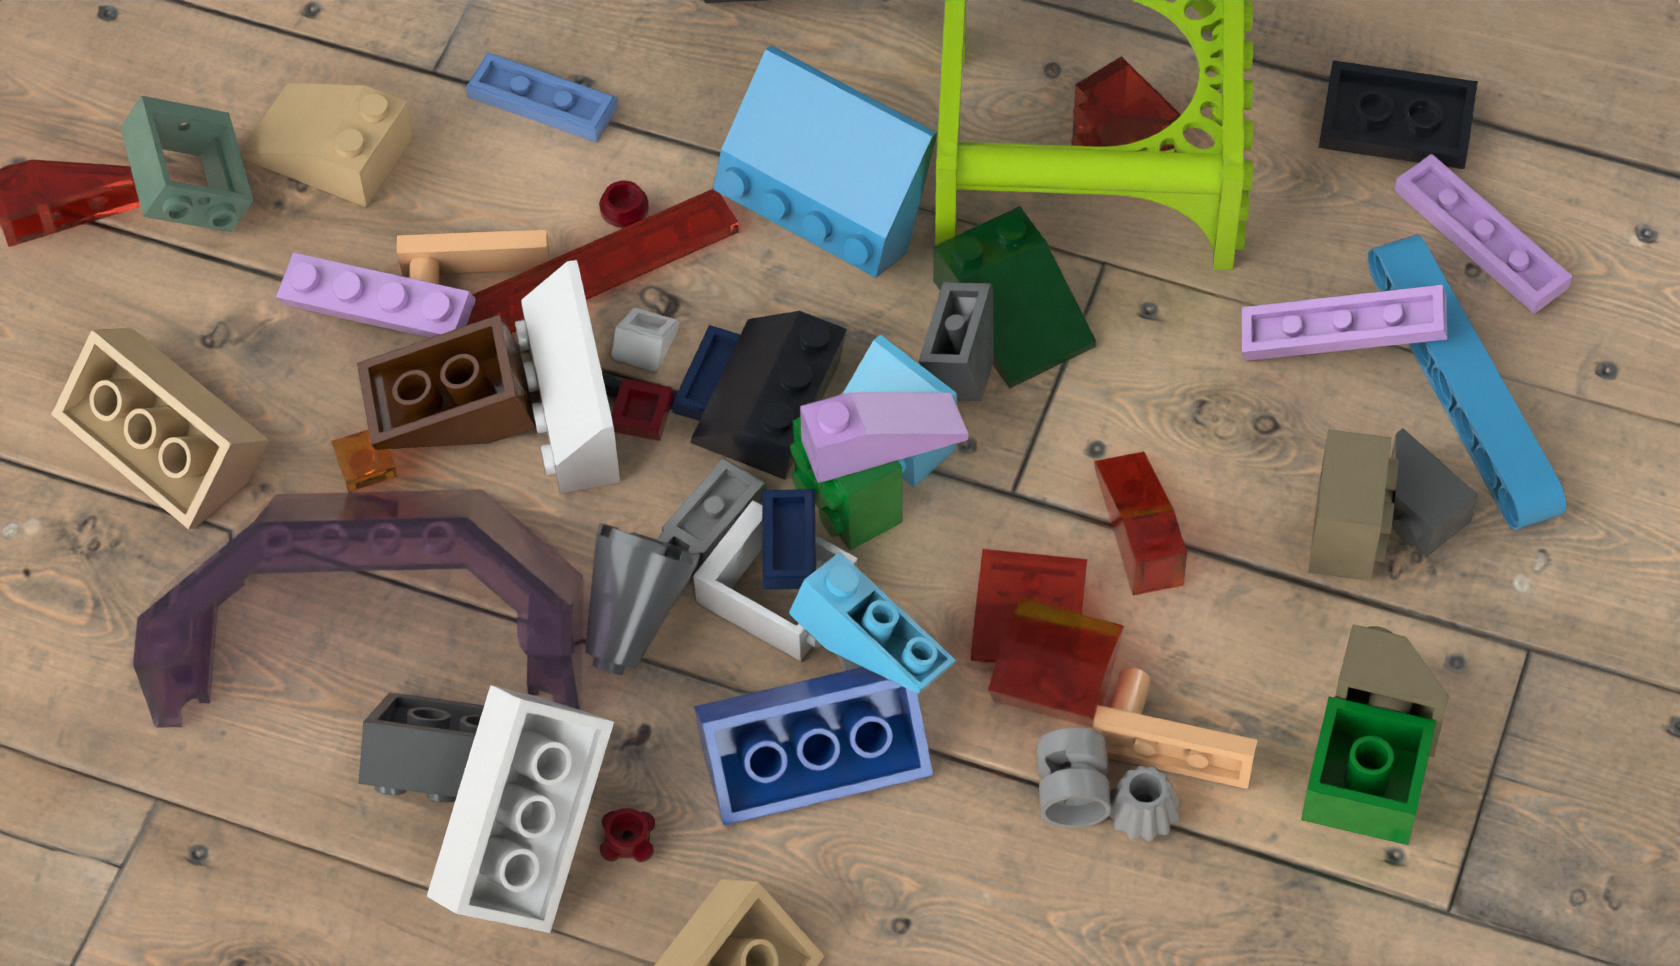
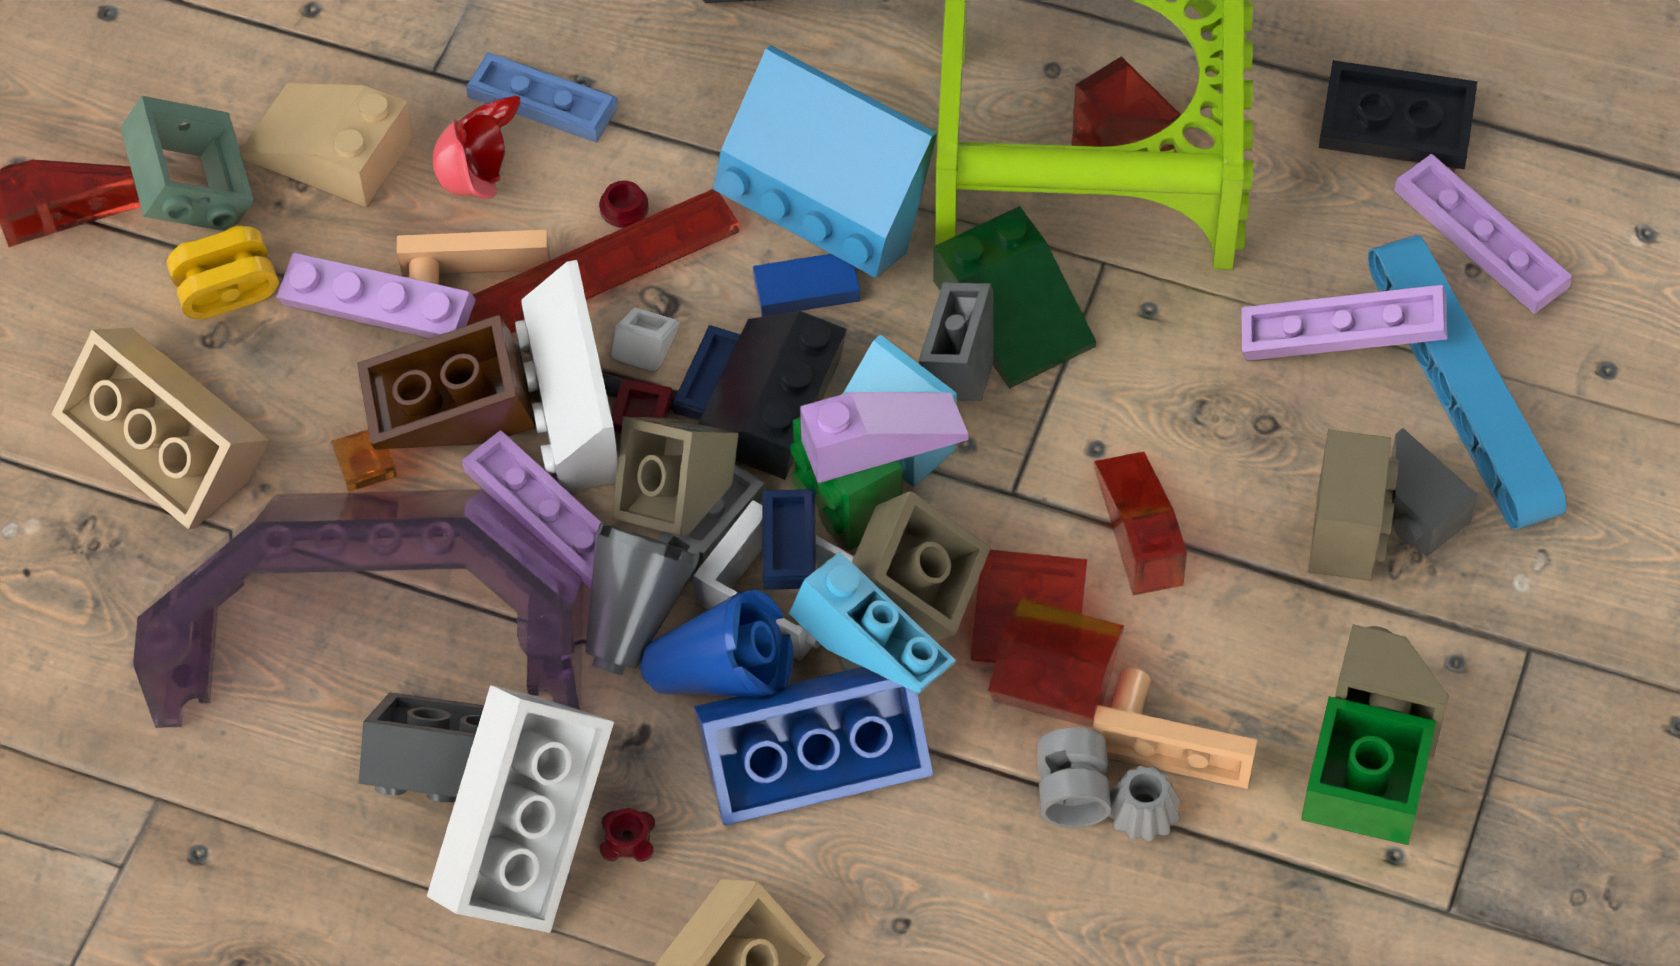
none -> yellow brick [166,226,279,320]
none -> hair [433,96,521,199]
none -> lavender plate [462,430,602,589]
none -> dark tan slope [611,416,738,536]
none -> blue cone [640,589,793,697]
none -> blue tile [753,254,860,317]
none -> dark tan brick [852,491,991,642]

